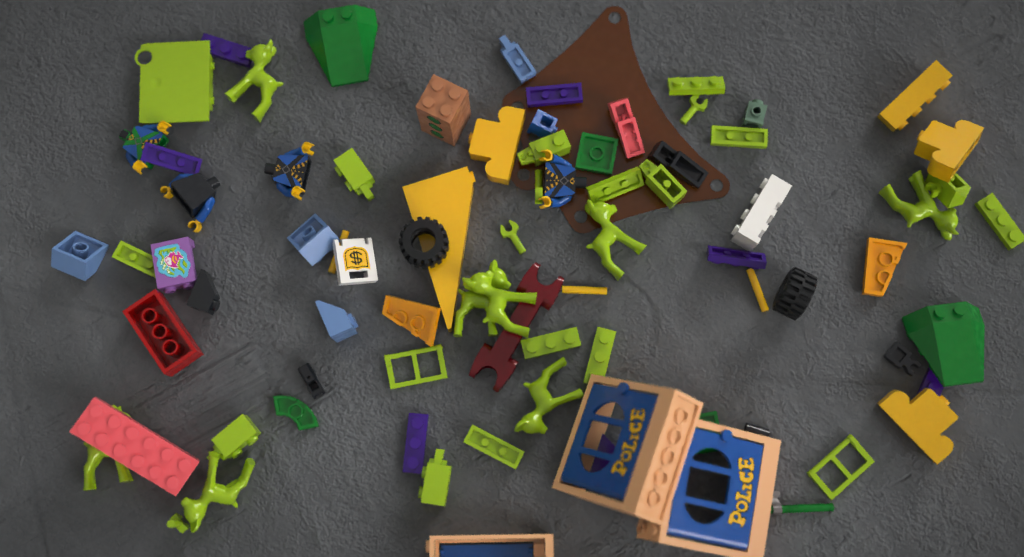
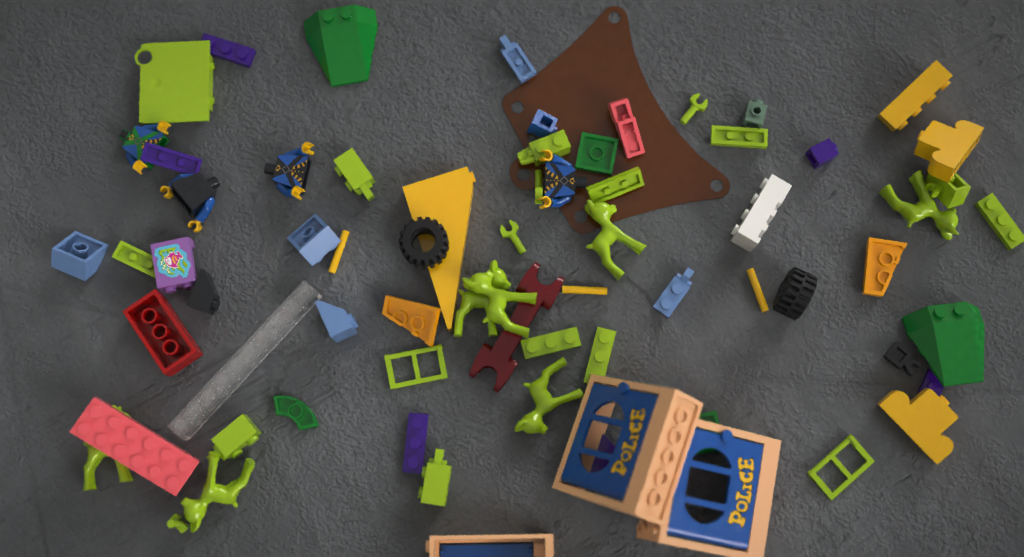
lime animal [224,39,283,123] -> none
black bar [298,363,326,399] -> none
white container [332,237,378,286] -> none
nougat brick [415,74,471,146] -> none
lime plate [463,424,525,470] -> none
yellow brick [468,106,525,185] -> none
dark purple plate [526,83,583,107] -> none
lime hinge [639,159,687,209] -> none
black slope [647,140,708,188] -> none
lime plate [667,76,725,96] -> none
dark purple plate [707,245,767,269] -> none
black piece [744,423,770,437] -> none
green piece [770,491,834,515] -> none
none -> clear brick [168,280,322,440]
none -> medium blue hinge [652,267,694,318]
none -> dark purple brick [805,138,839,170]

